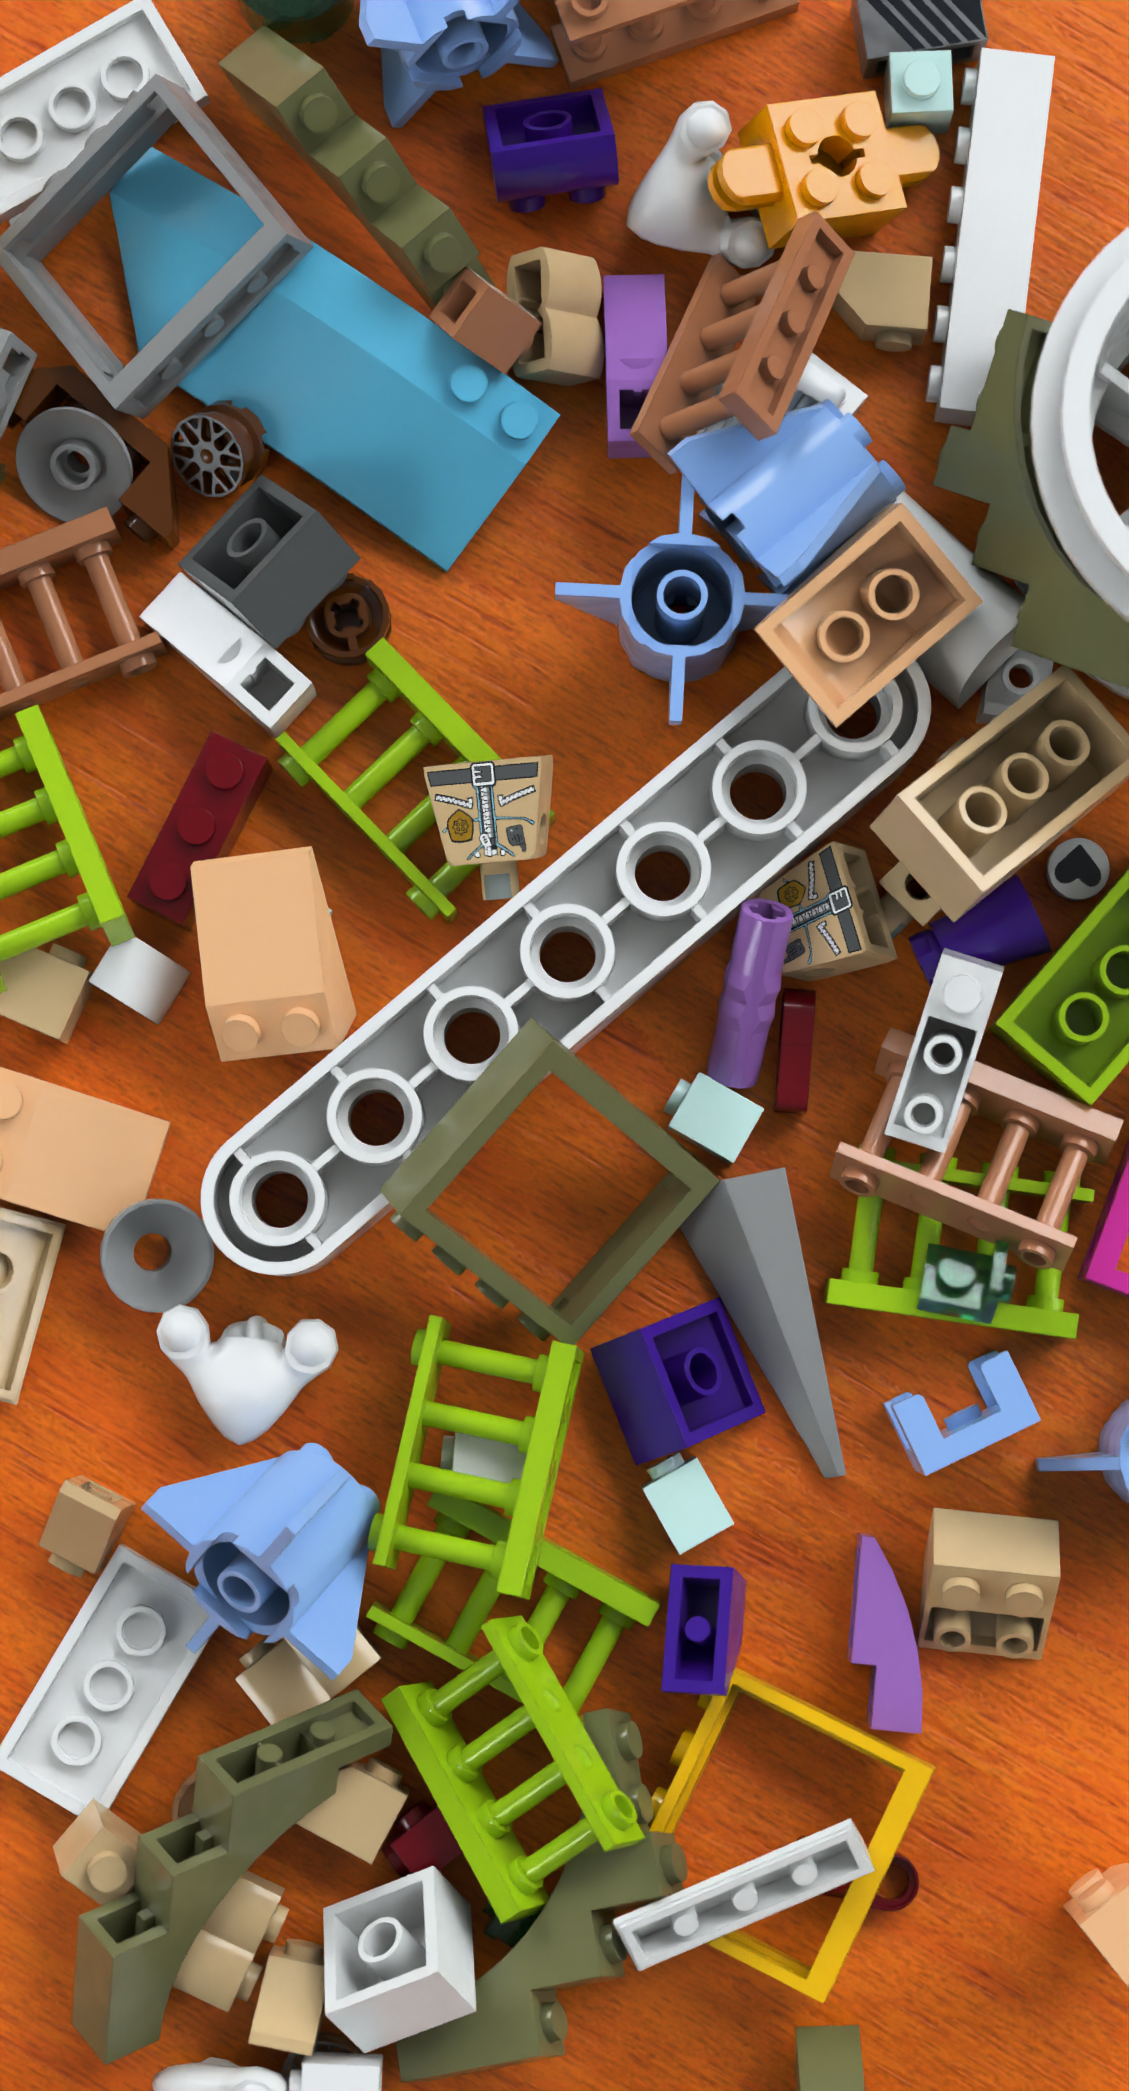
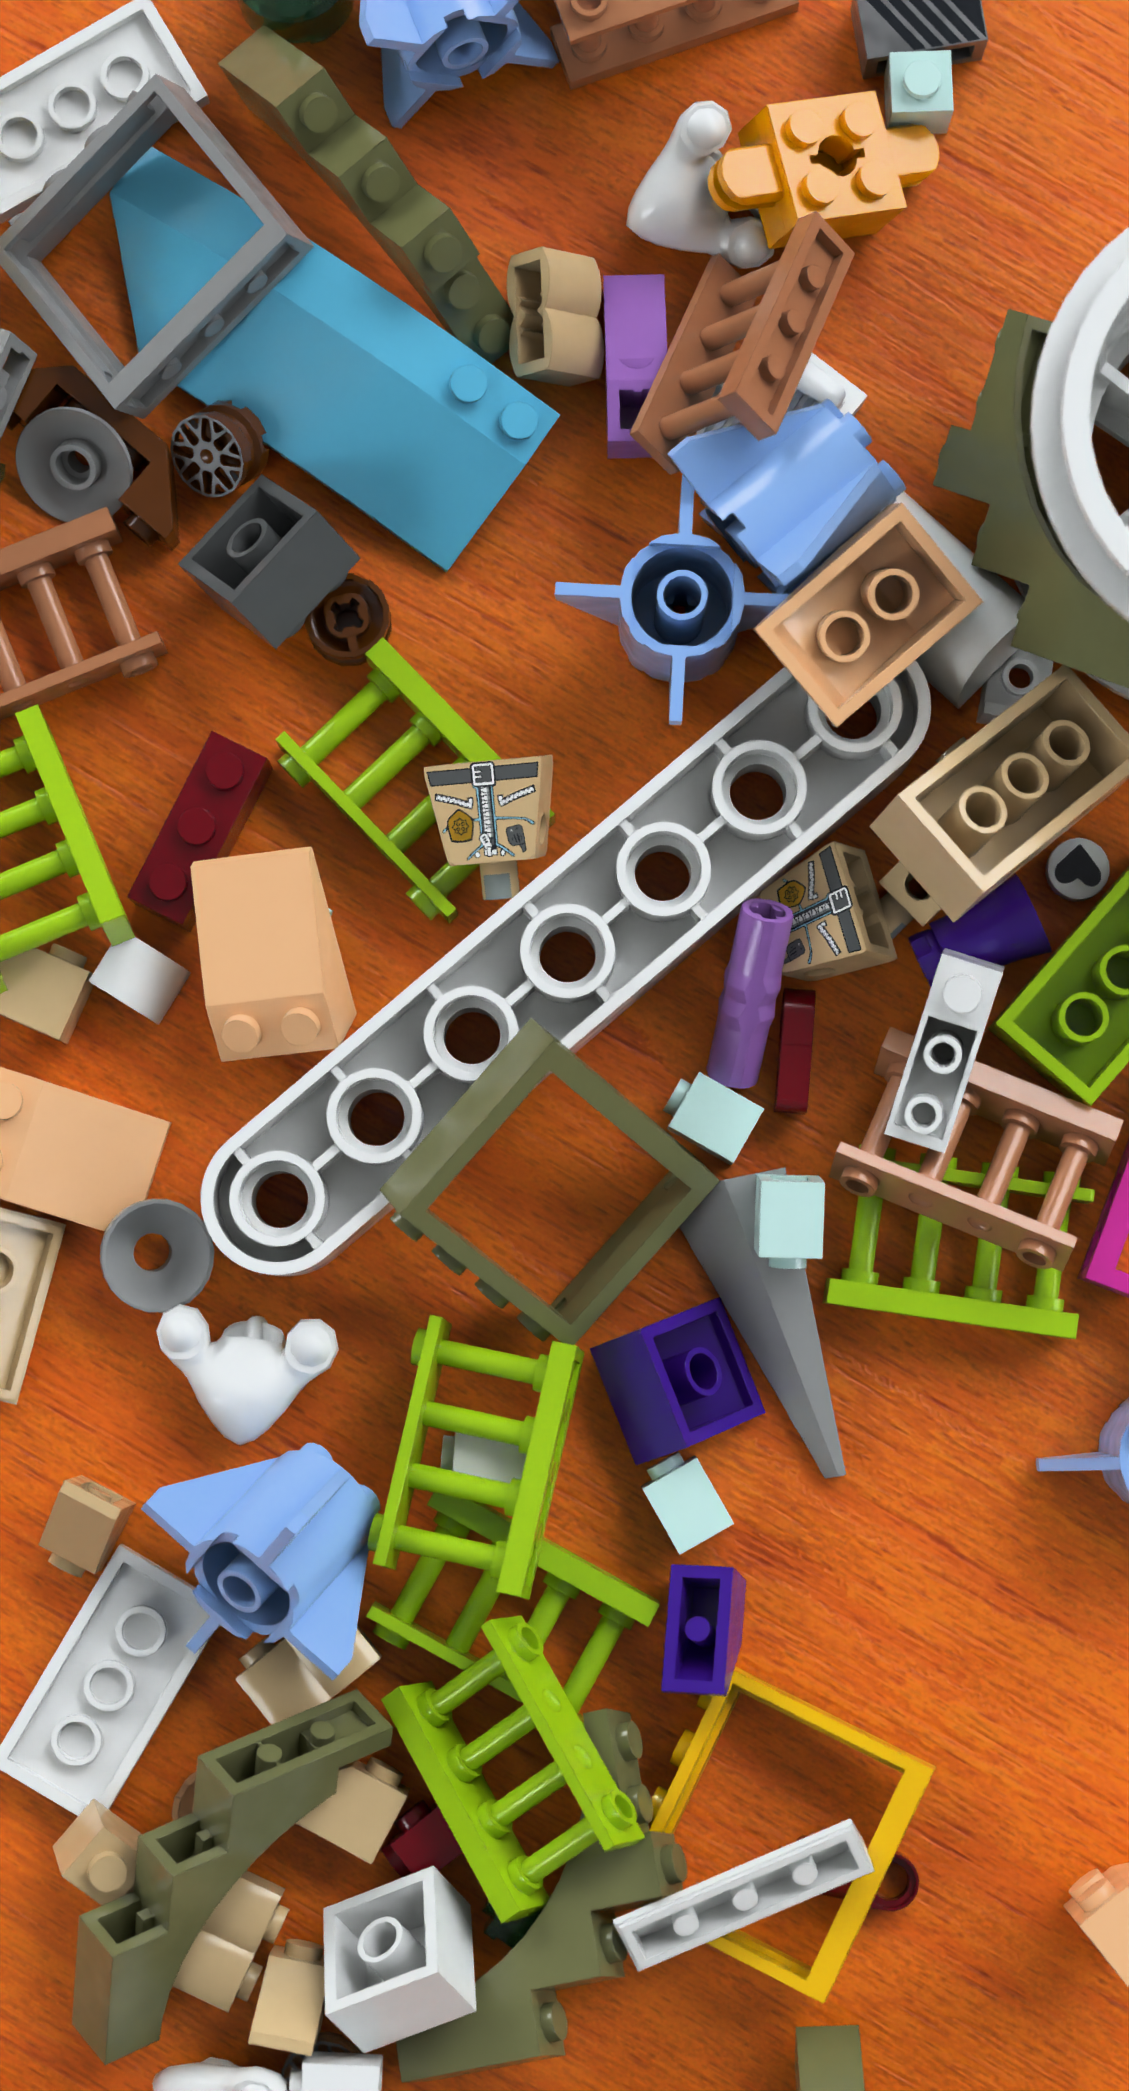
white slope [139,572,317,739] -> none
nougat brick [428,266,542,375] -> none
dark purple brick [482,88,619,213] -> none
tan slope [832,251,933,352] -> none
medium lavender slope [847,1533,922,1734] -> none
light blue panel [882,1350,1041,1476] -> none
clear green bracket [916,1240,1016,1324] -> none
tan slope [917,1508,1061,1660] -> none
white brick [925,48,1055,426] -> none
none -> light aqua brick [754,1174,825,1269]

